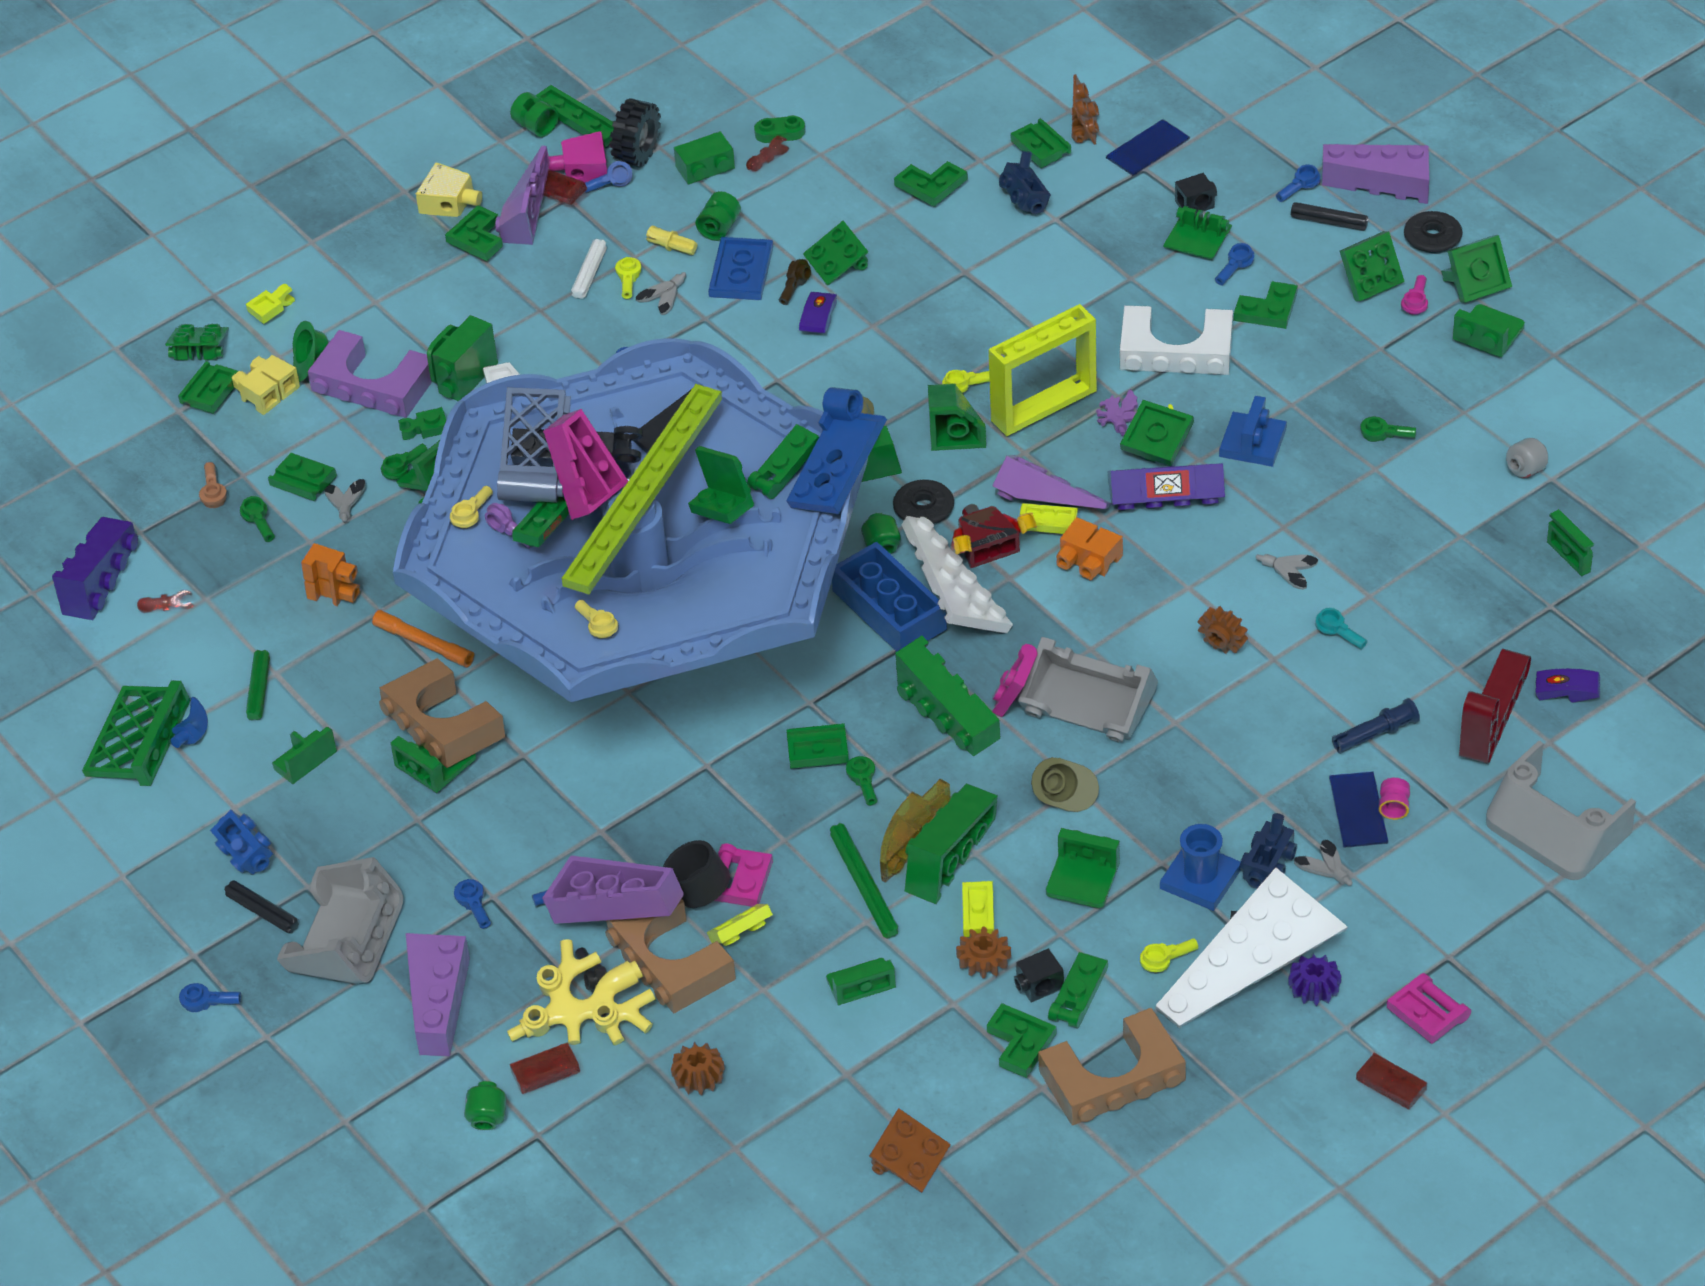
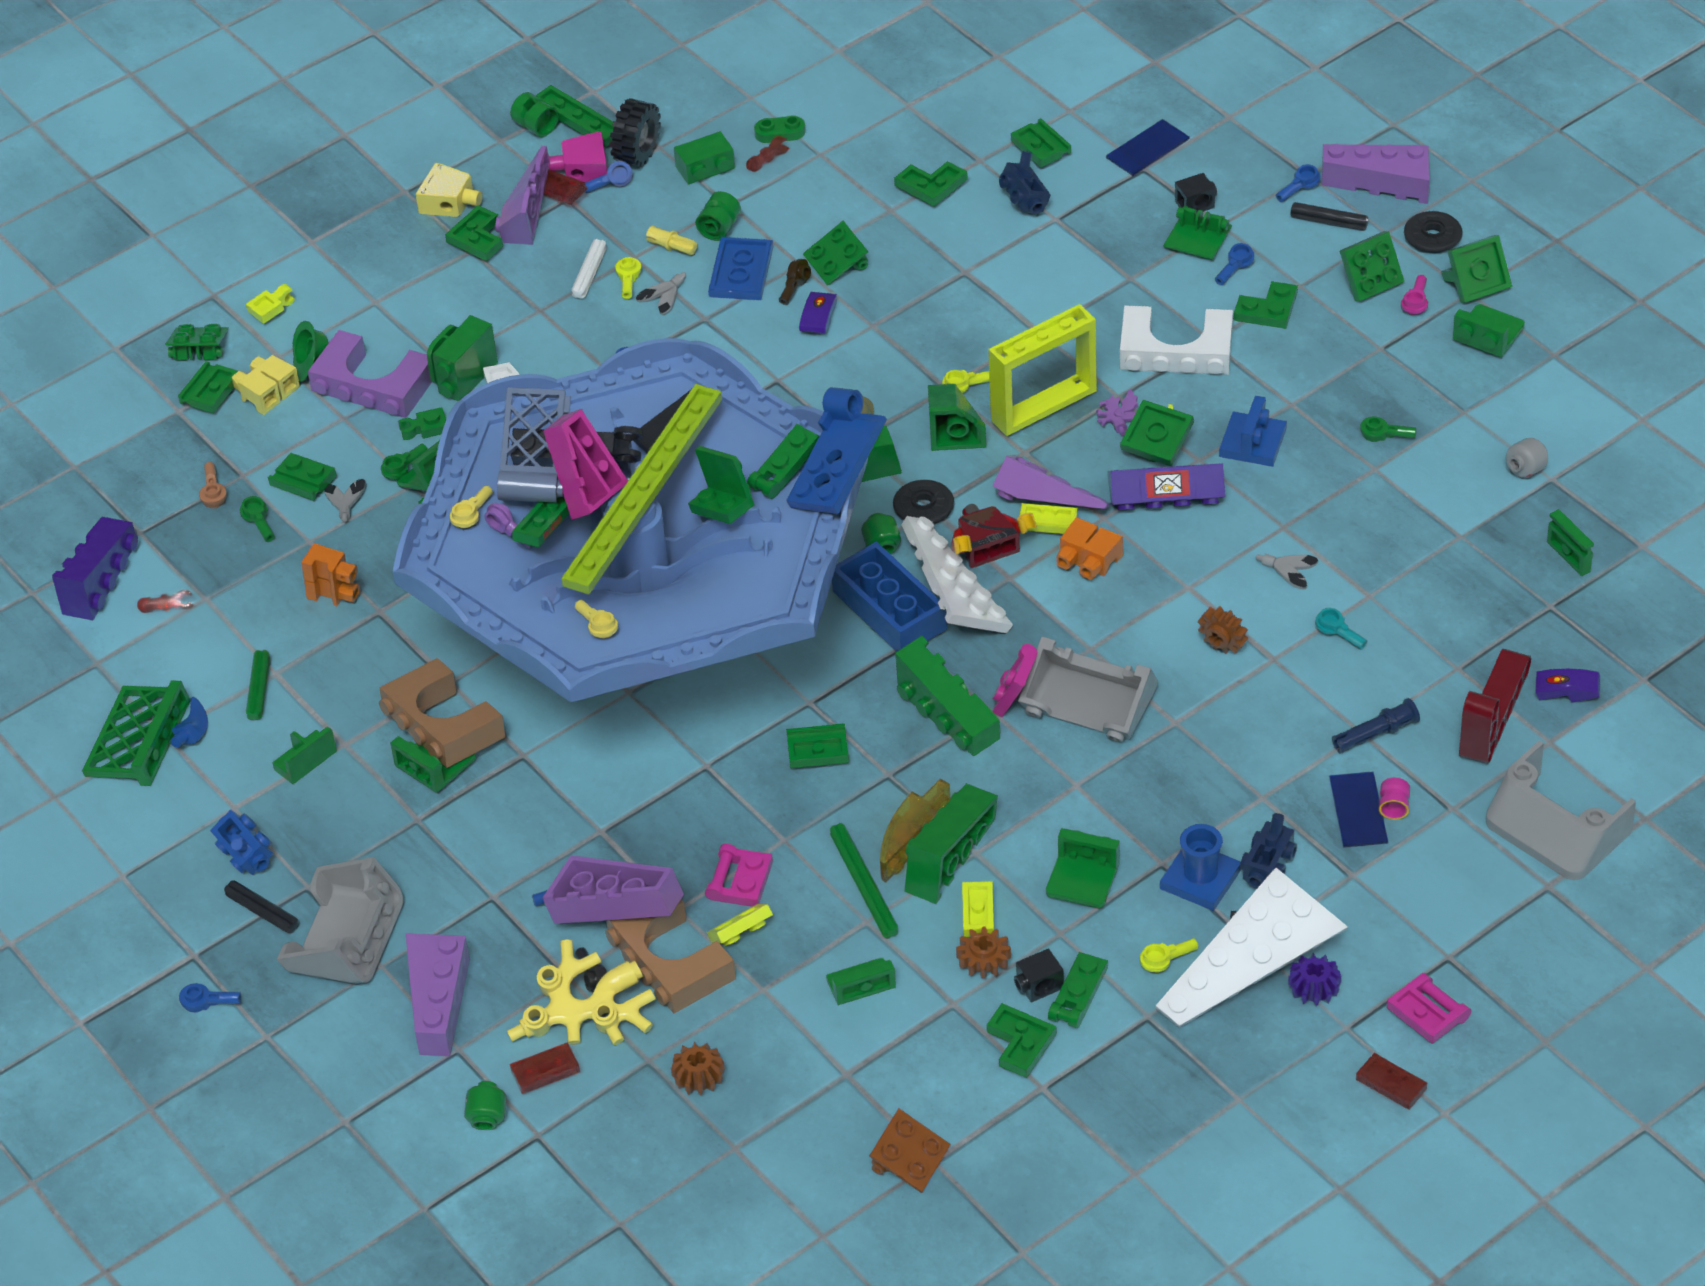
orange piece [372,610,474,668] -> none
blue plate [454,879,491,929] -> none
black piece [663,840,730,908] -> none
green plate [846,756,877,805] -> none
olive piece [1031,757,1099,812] -> none
medium nougat arch [1038,1008,1186,1126] -> none
dark orange hinge [1072,74,1099,145] -> none
light grey piece [1294,840,1353,886] -> none

